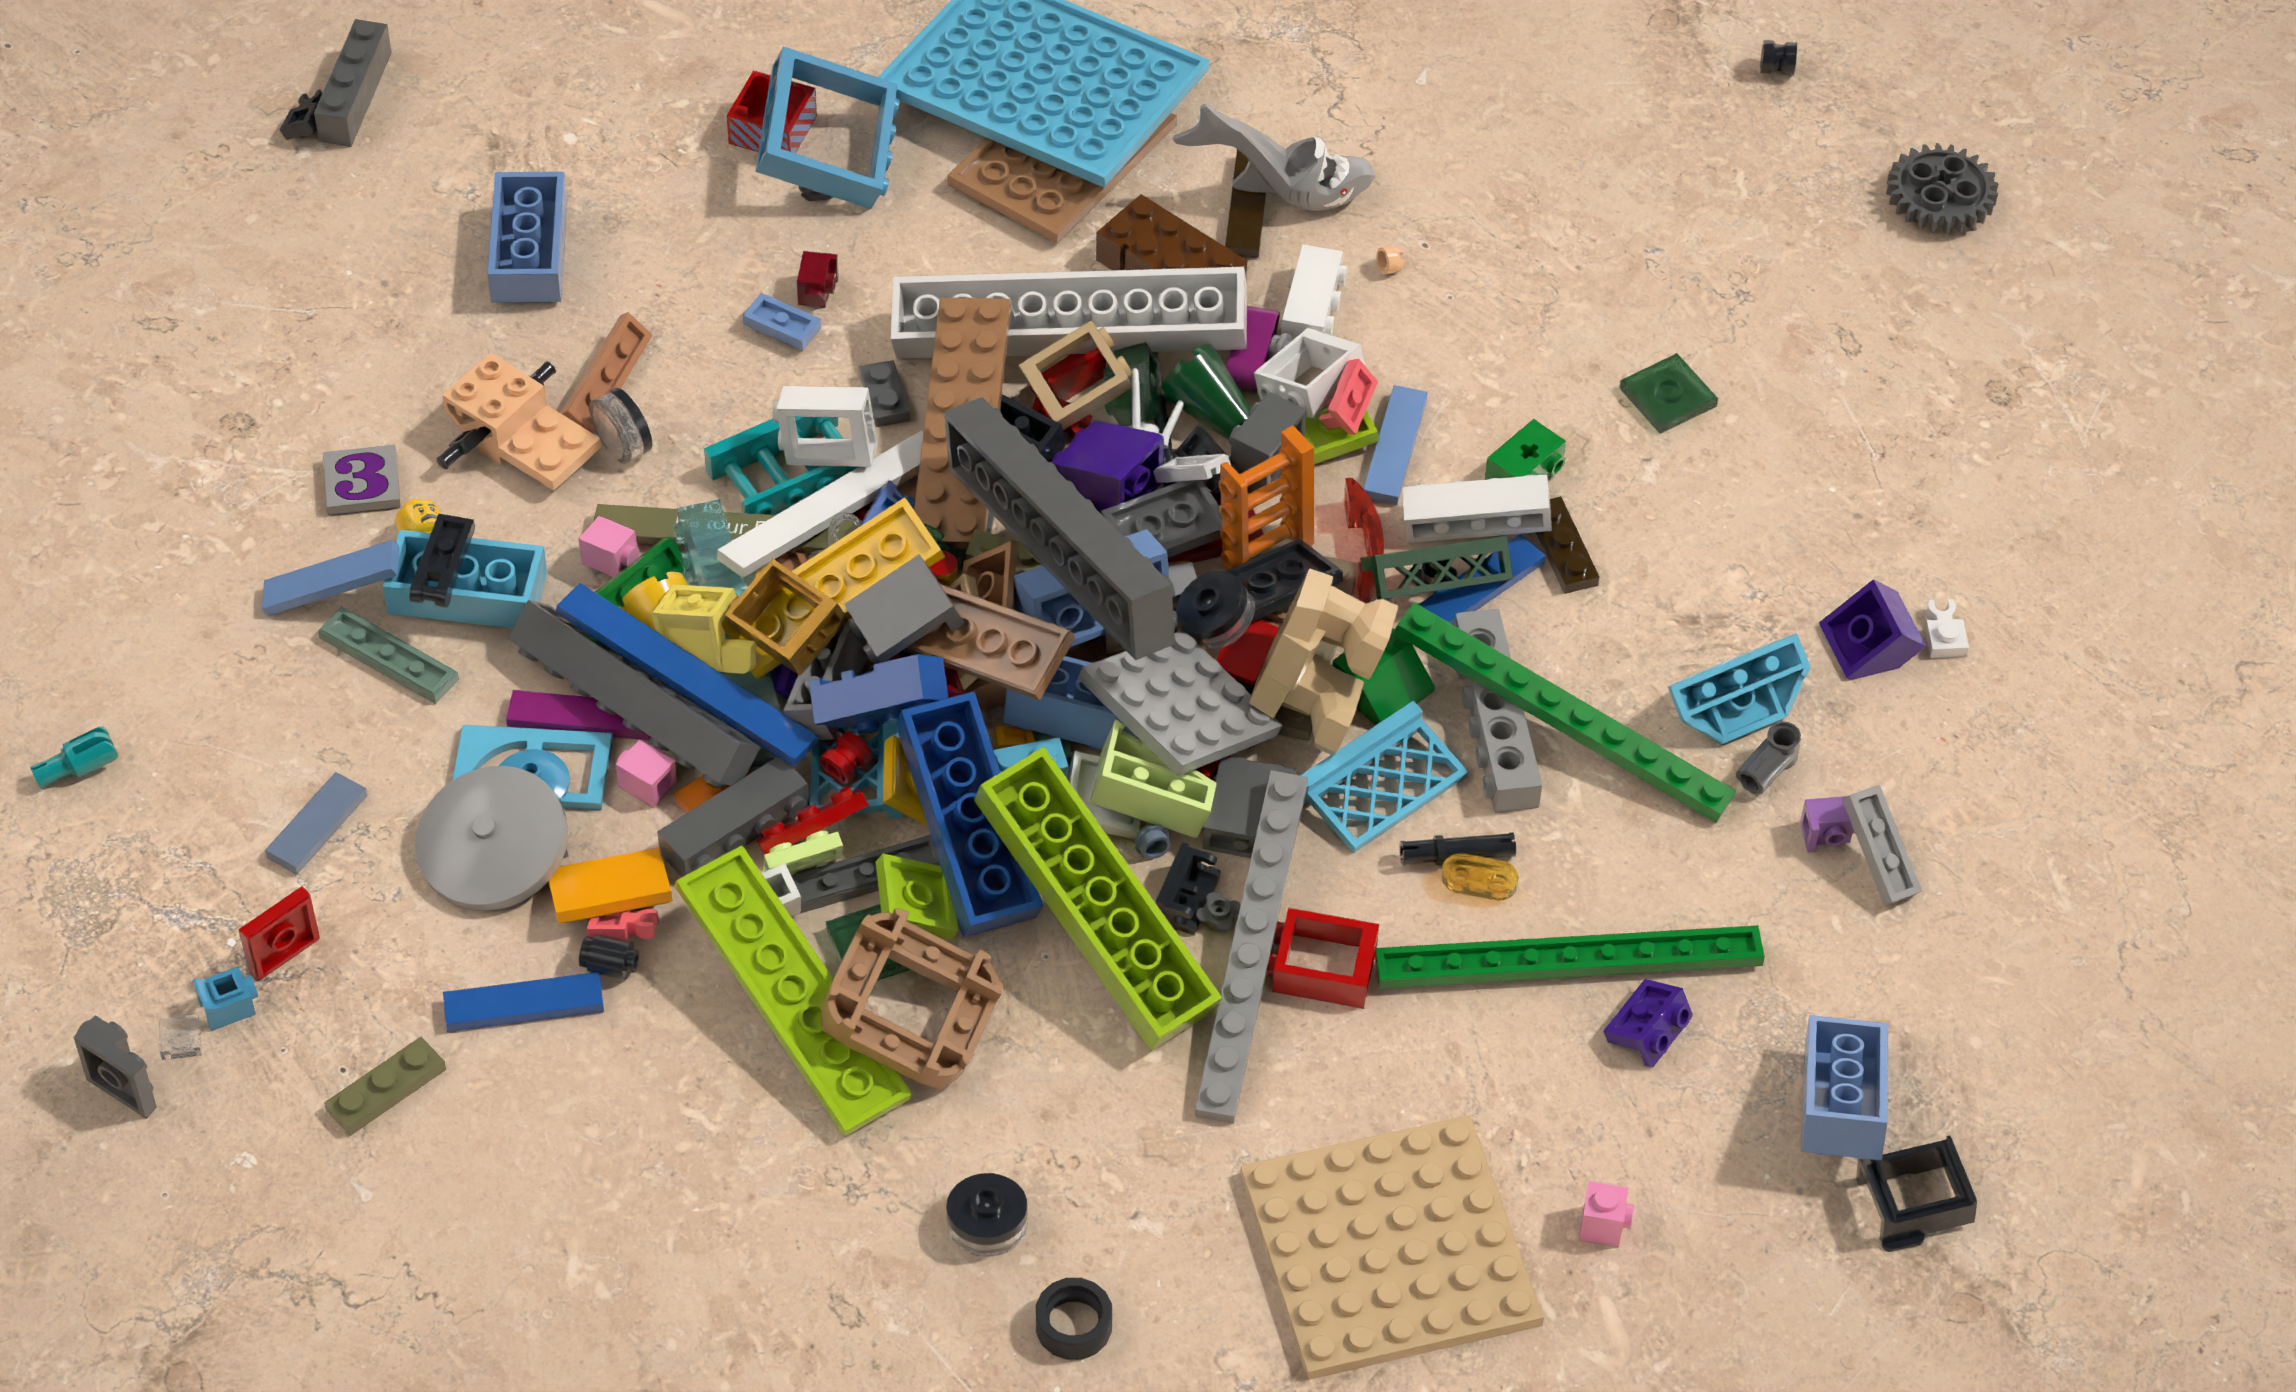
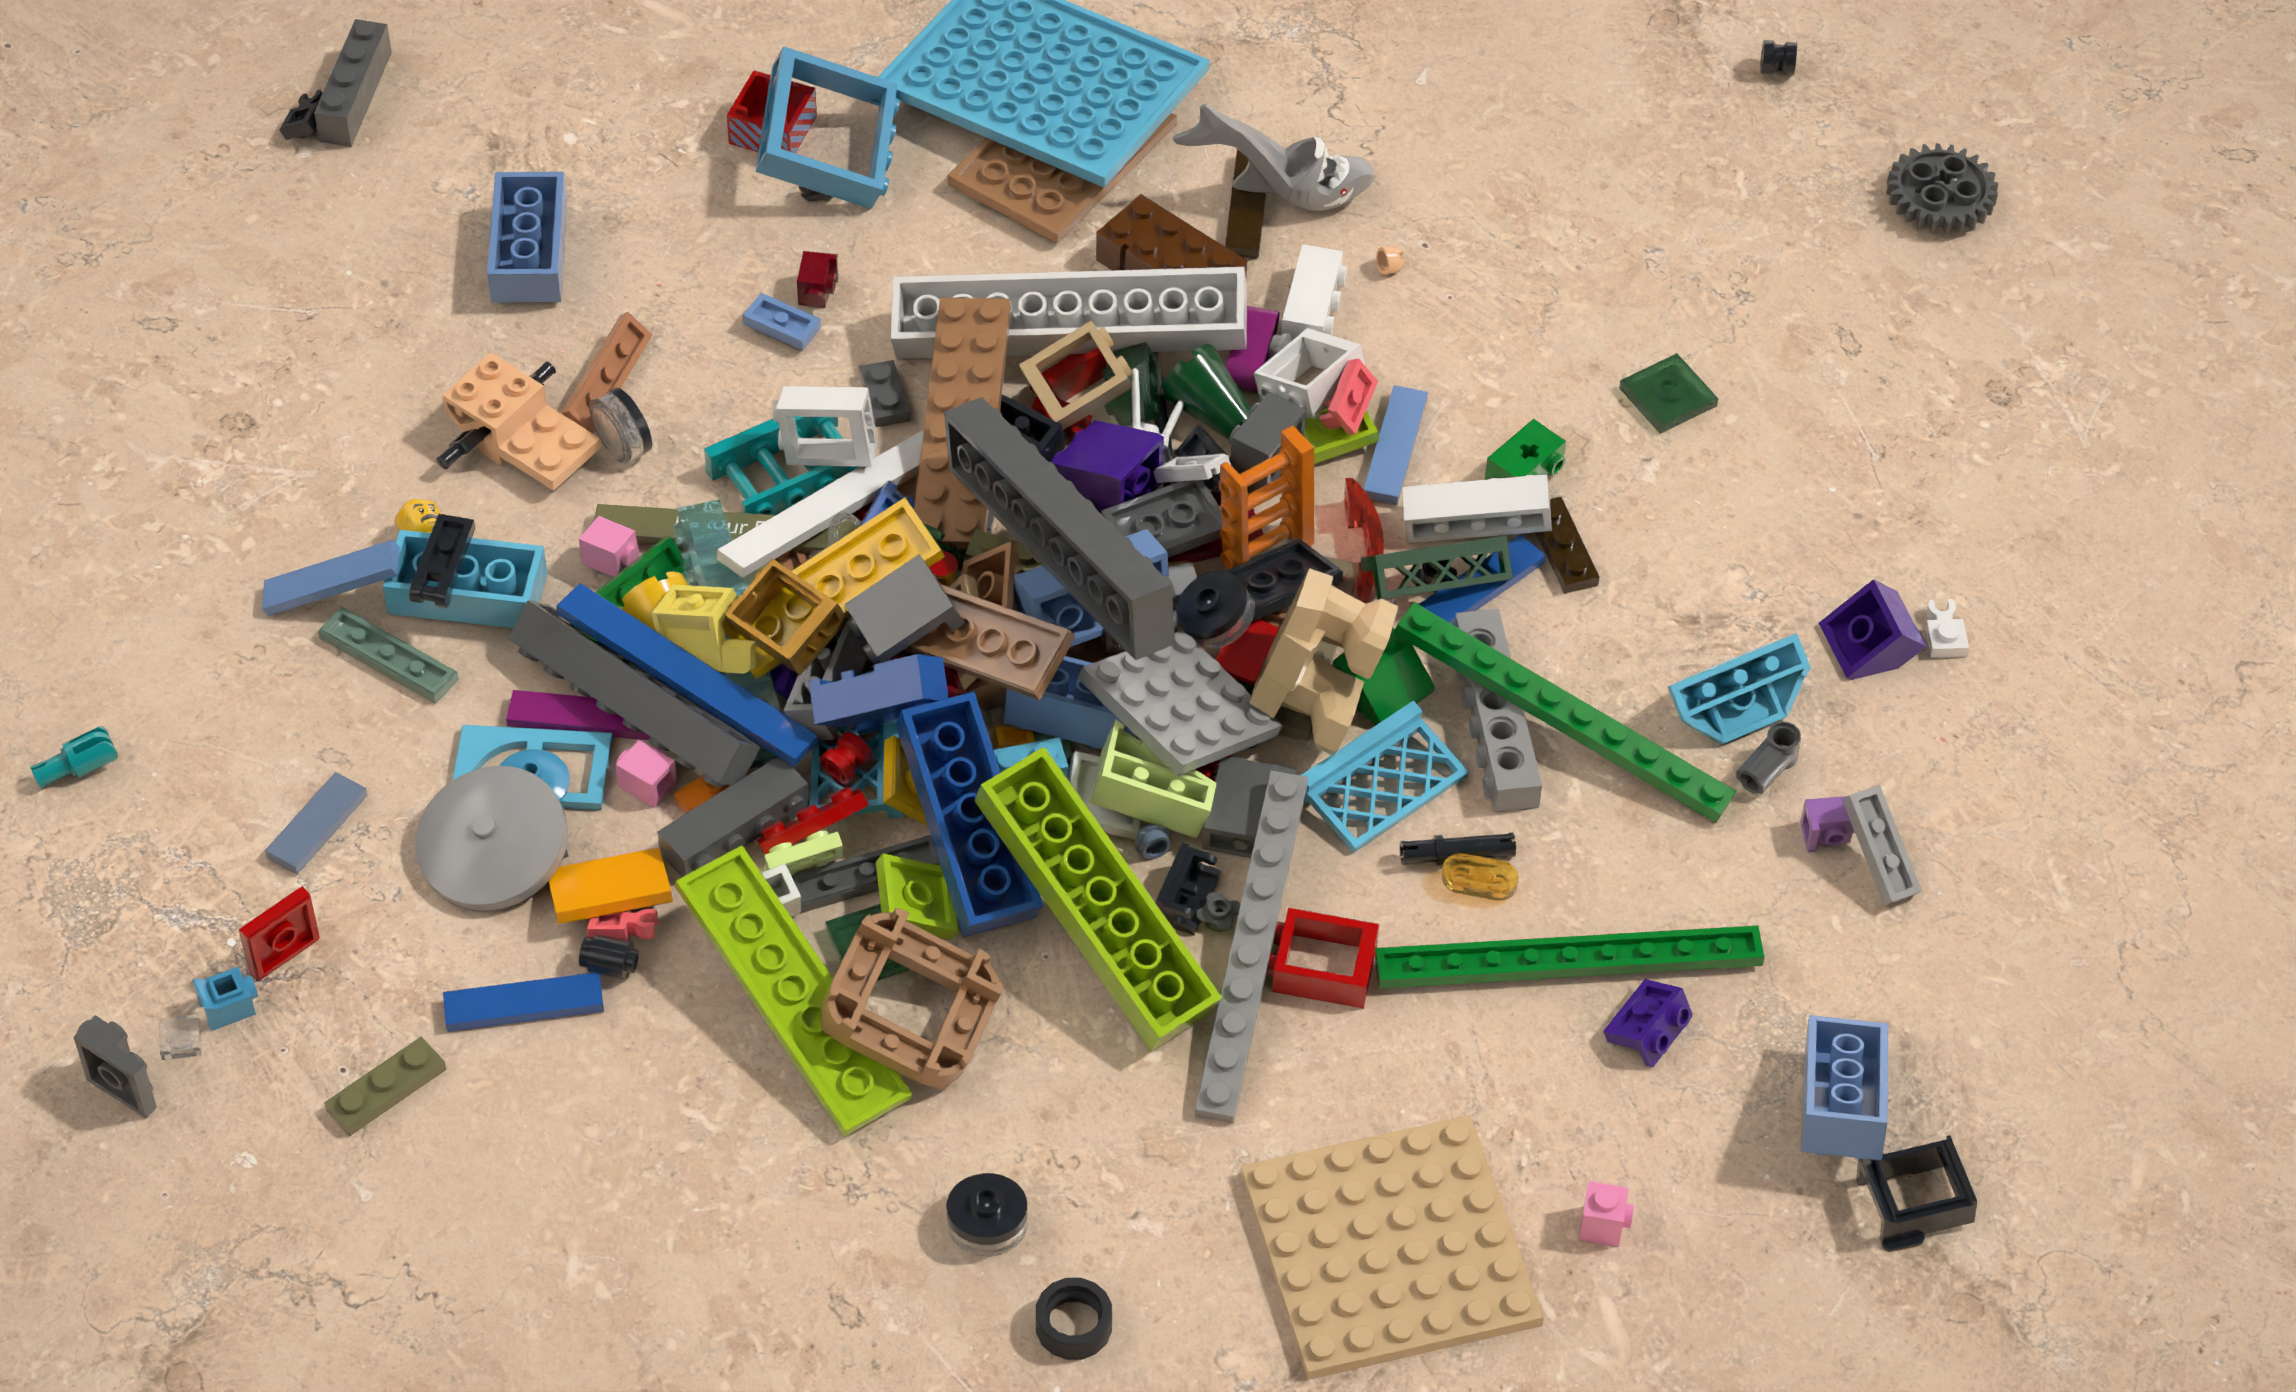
light grey tile [323,445,401,515] -> none

